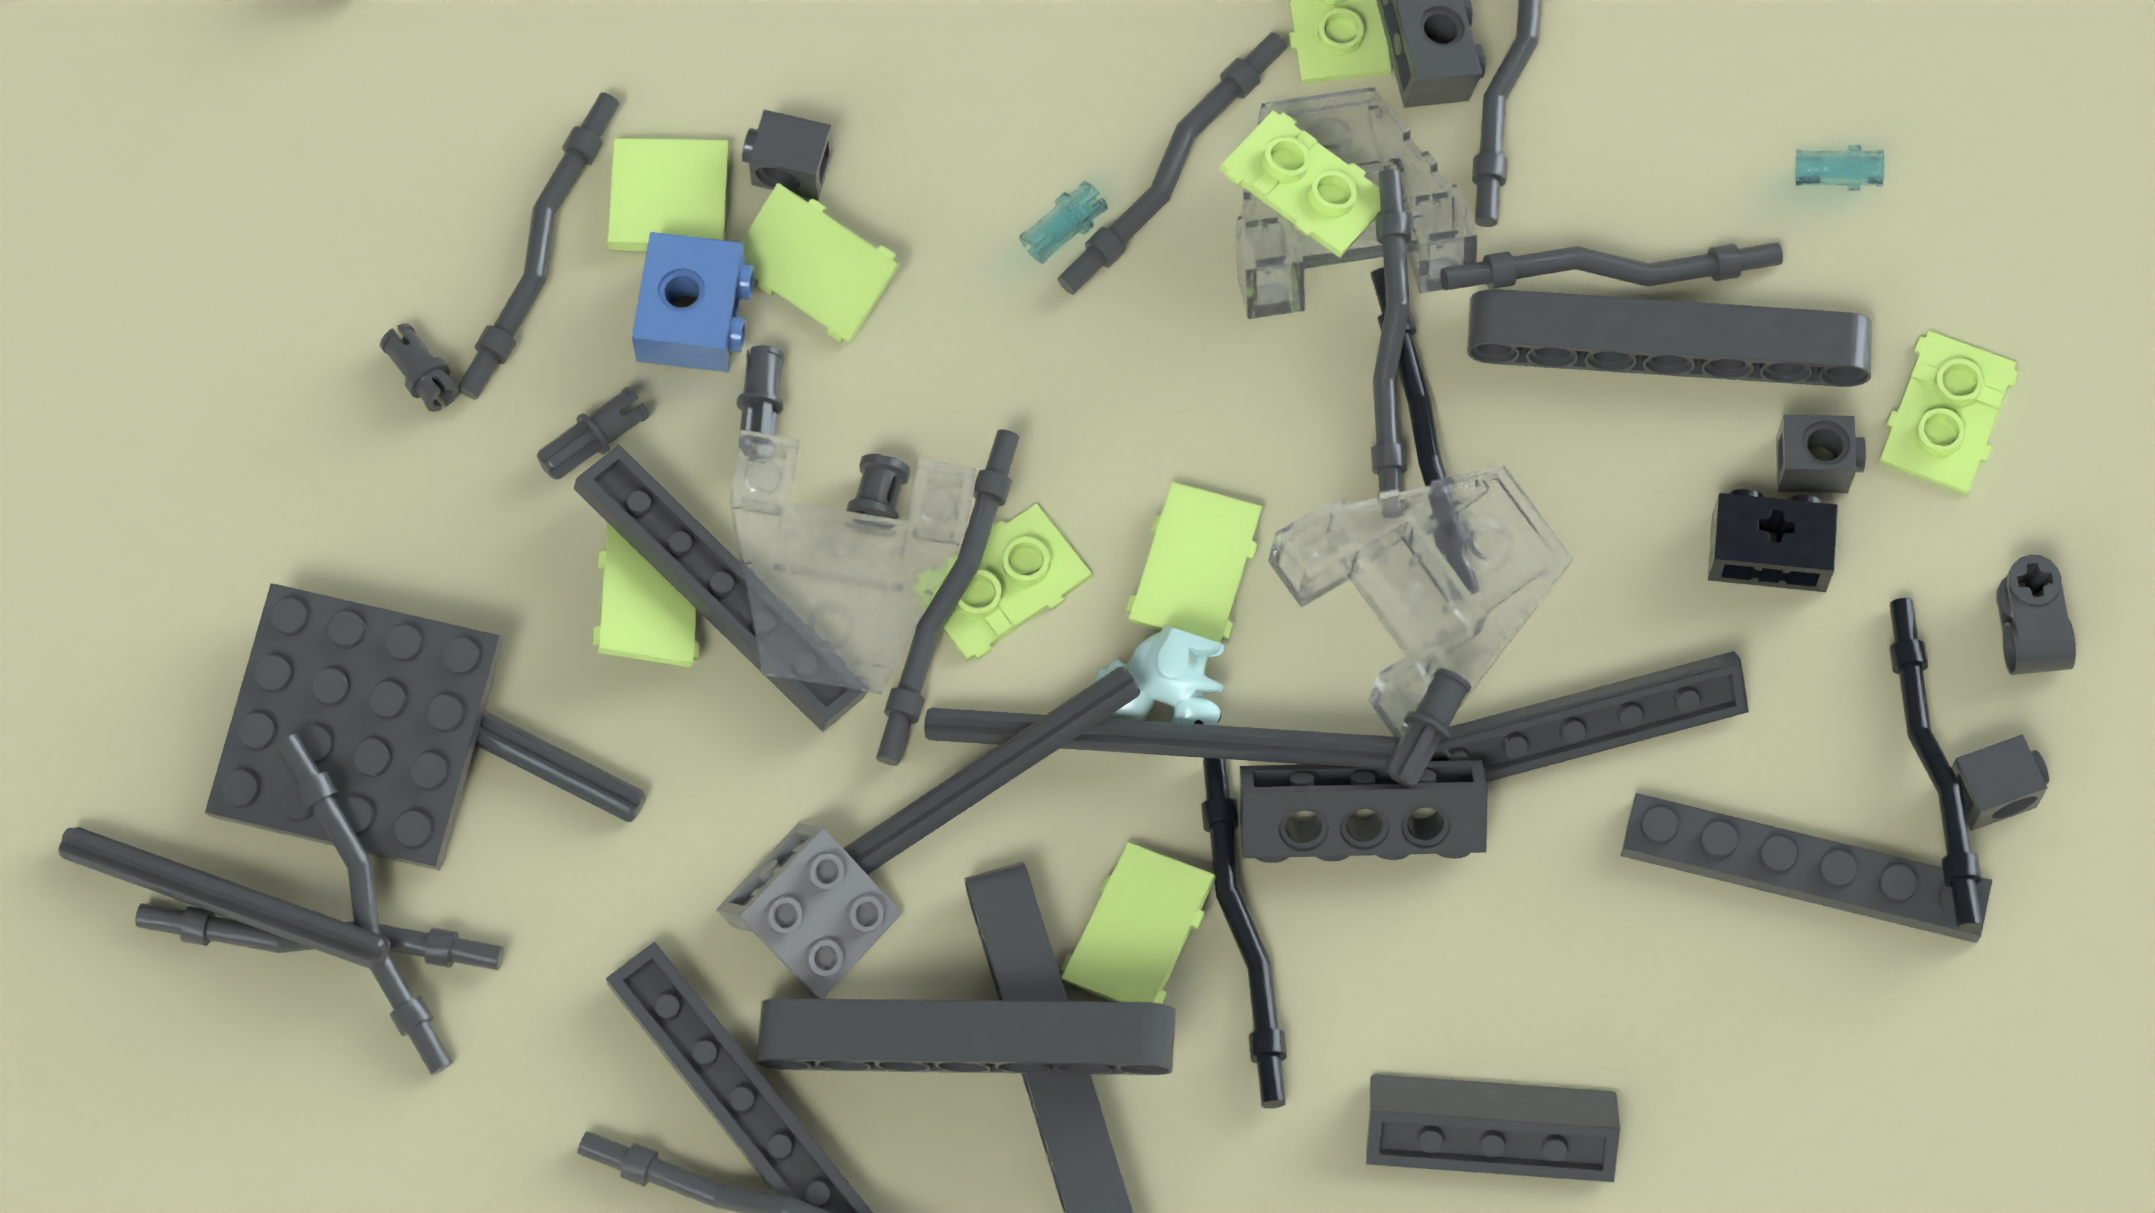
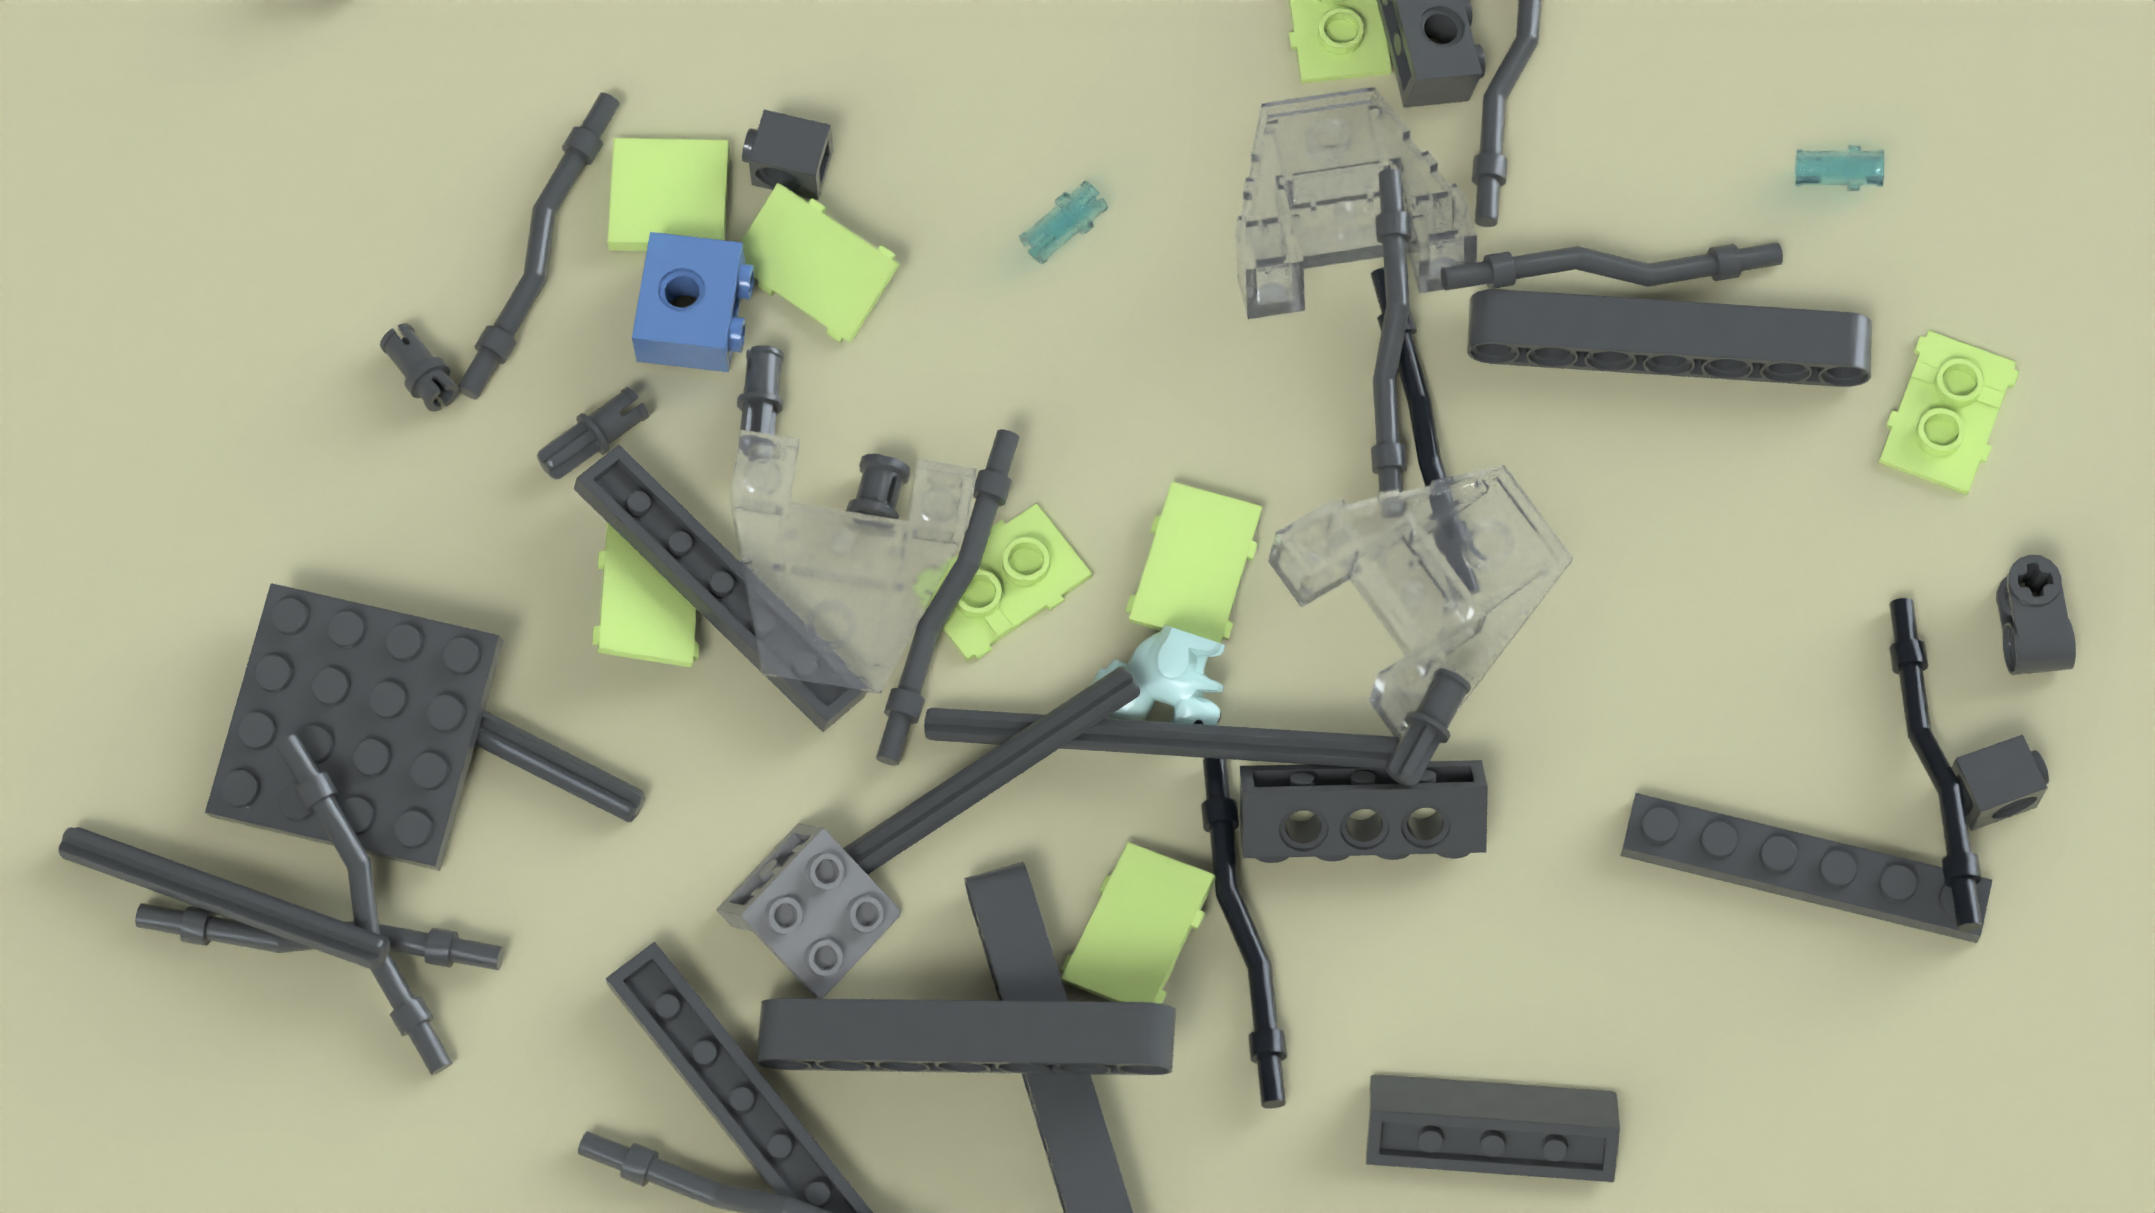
dark grey bar [1057,32,1287,295] -> none
yellowish green piece [1219,110,1381,258] -> none
dark grey tile [1430,651,1749,782] -> none
black brick [1708,489,1838,592] -> none
dark grey brick [1776,414,1866,493] -> none

